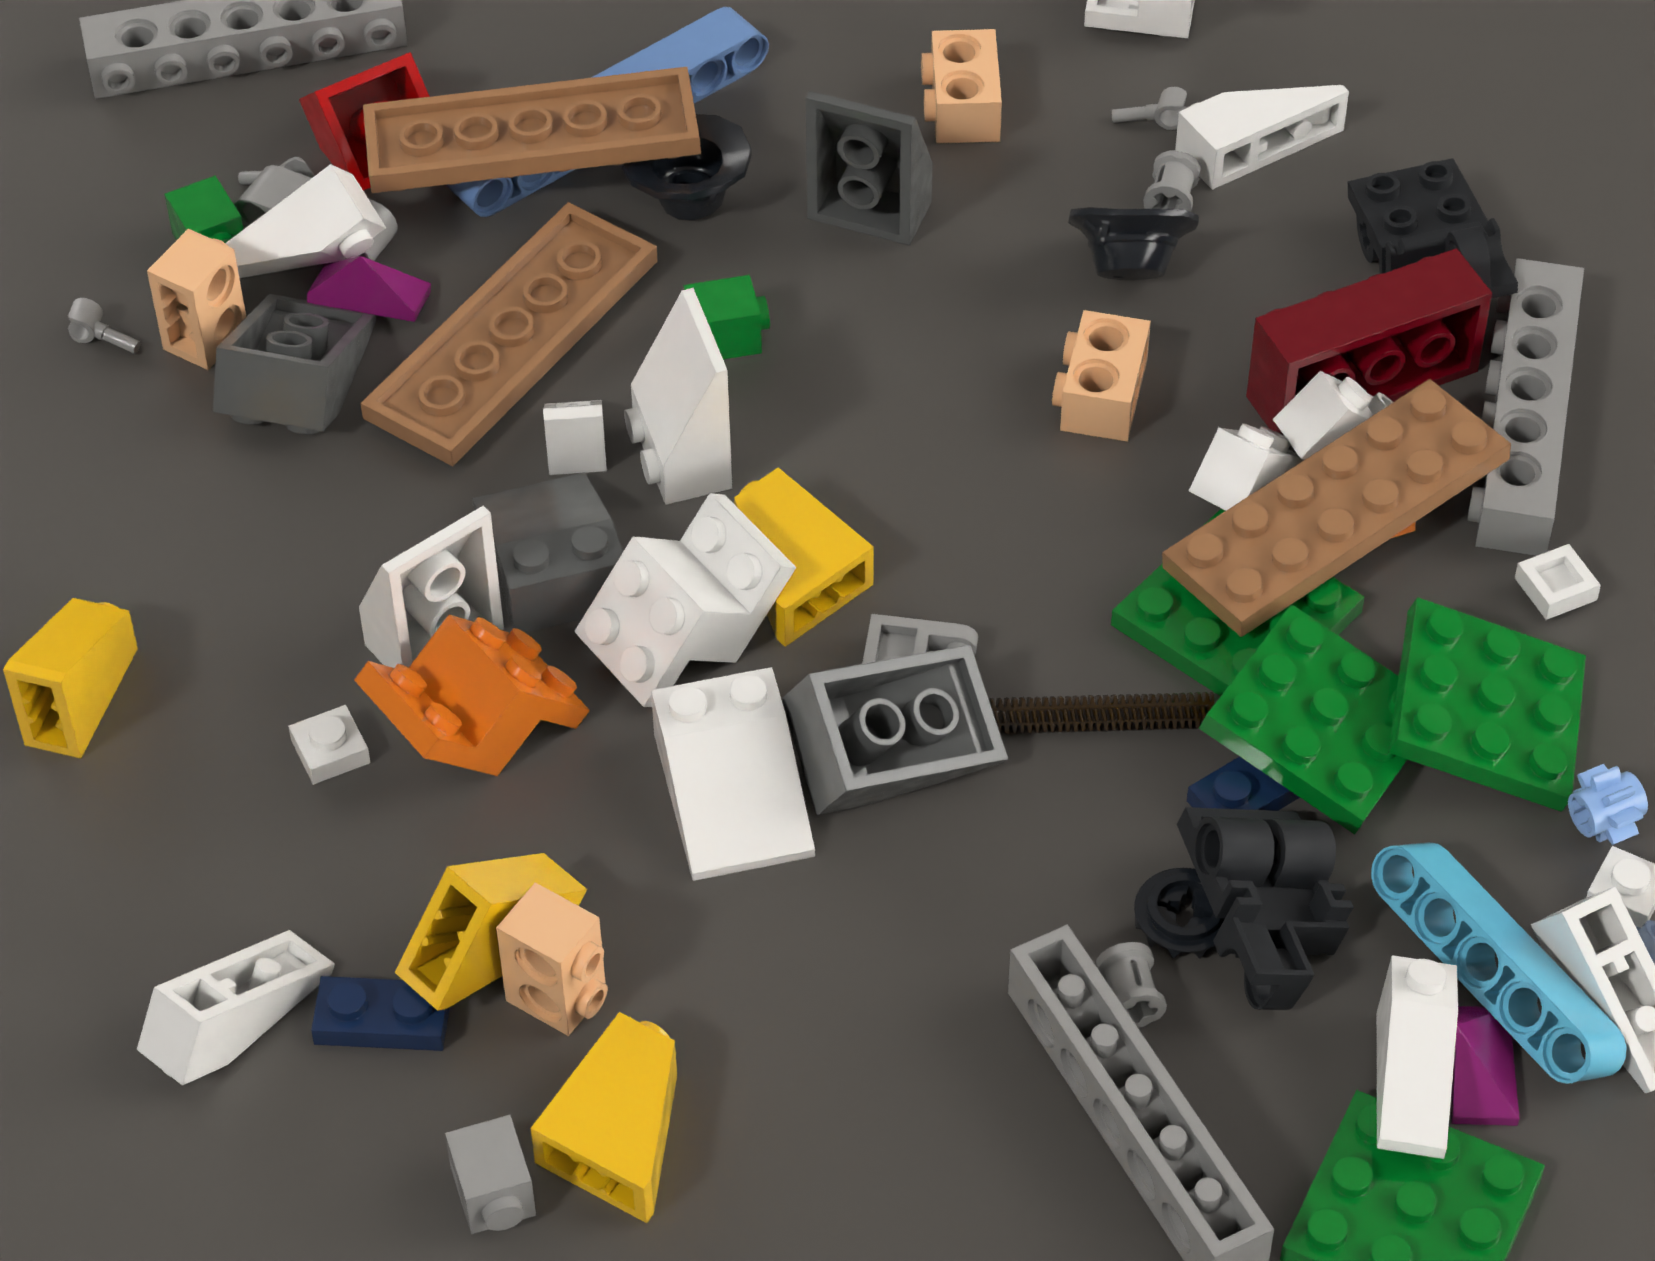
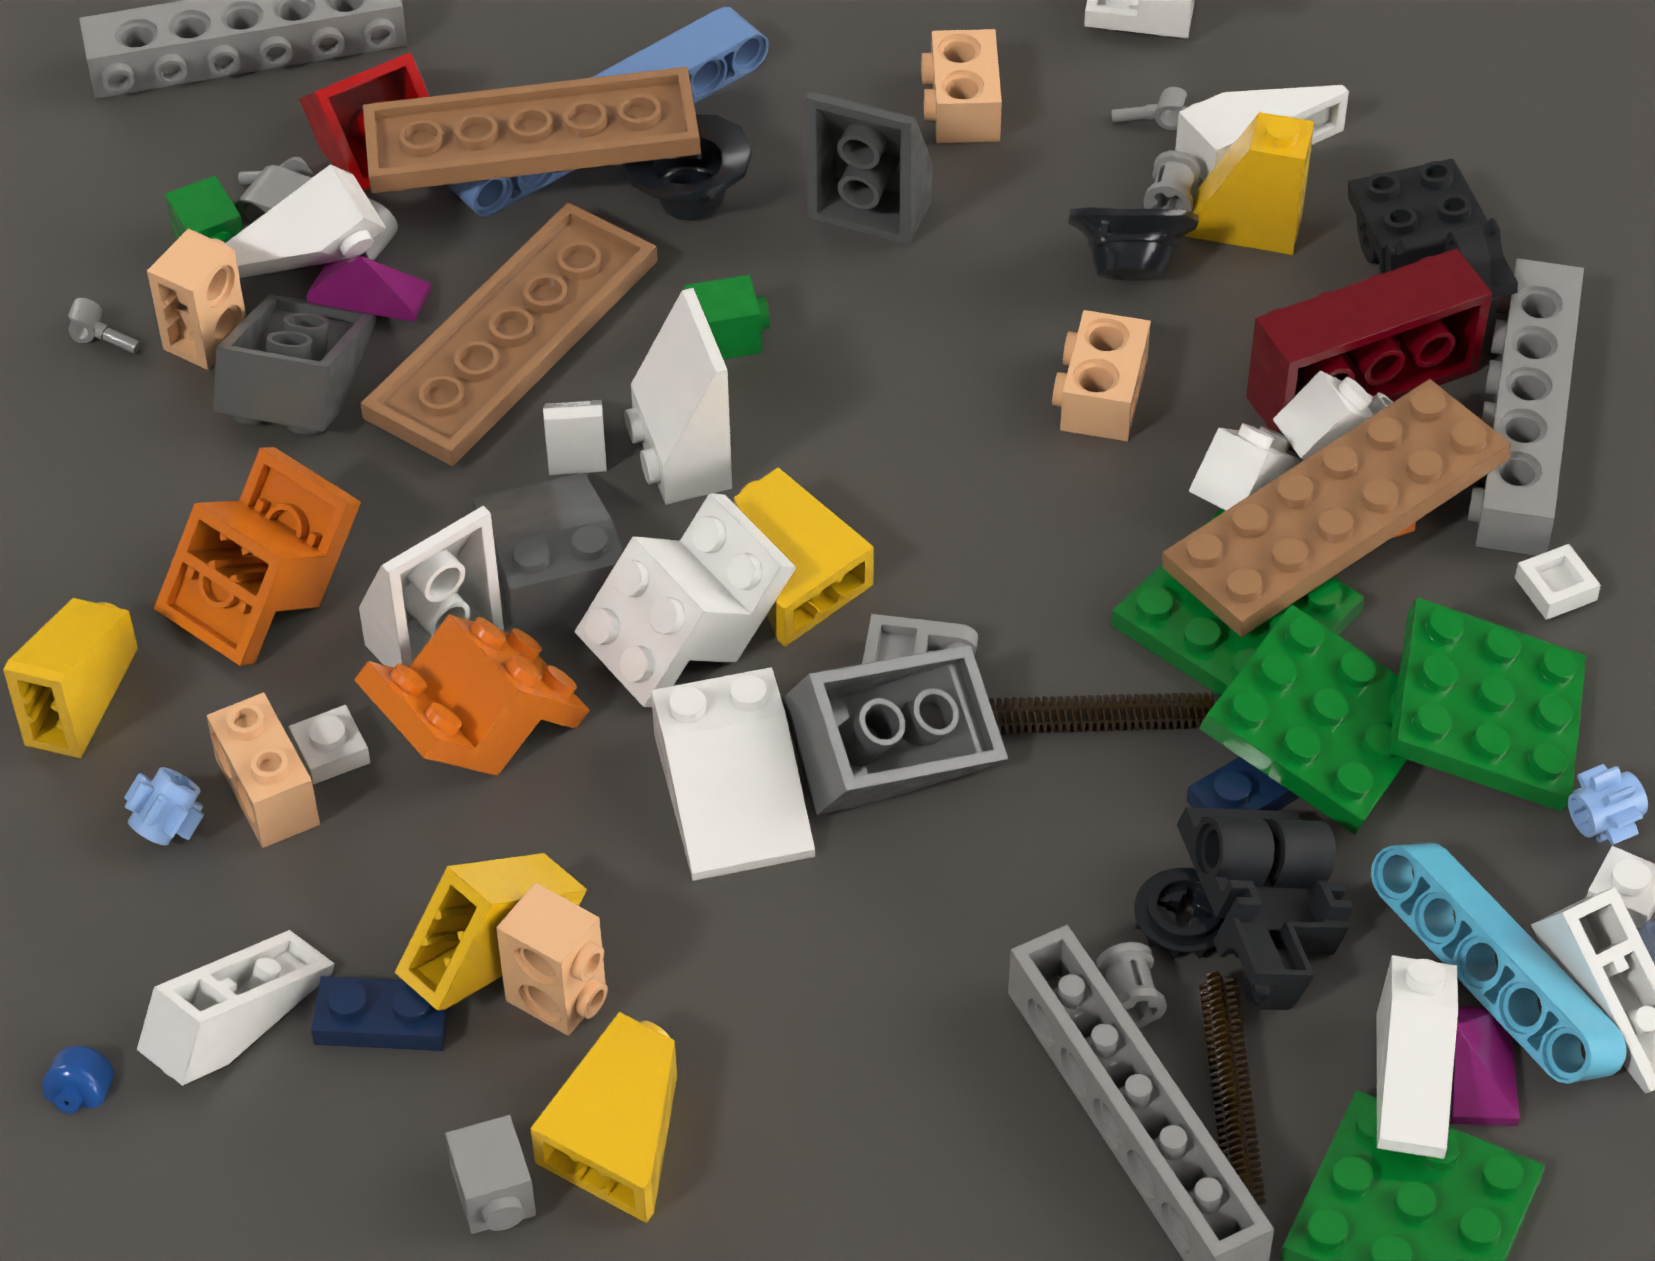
none -> blue piece [42,1045,114,1114]
none -> light blue gear [124,767,204,846]
none -> orange bracket [154,447,361,666]
none -> light nougat brick [206,692,320,848]
none -> yellow slope [1185,112,1314,255]
none -> dark brown axle [1199,971,1266,1206]

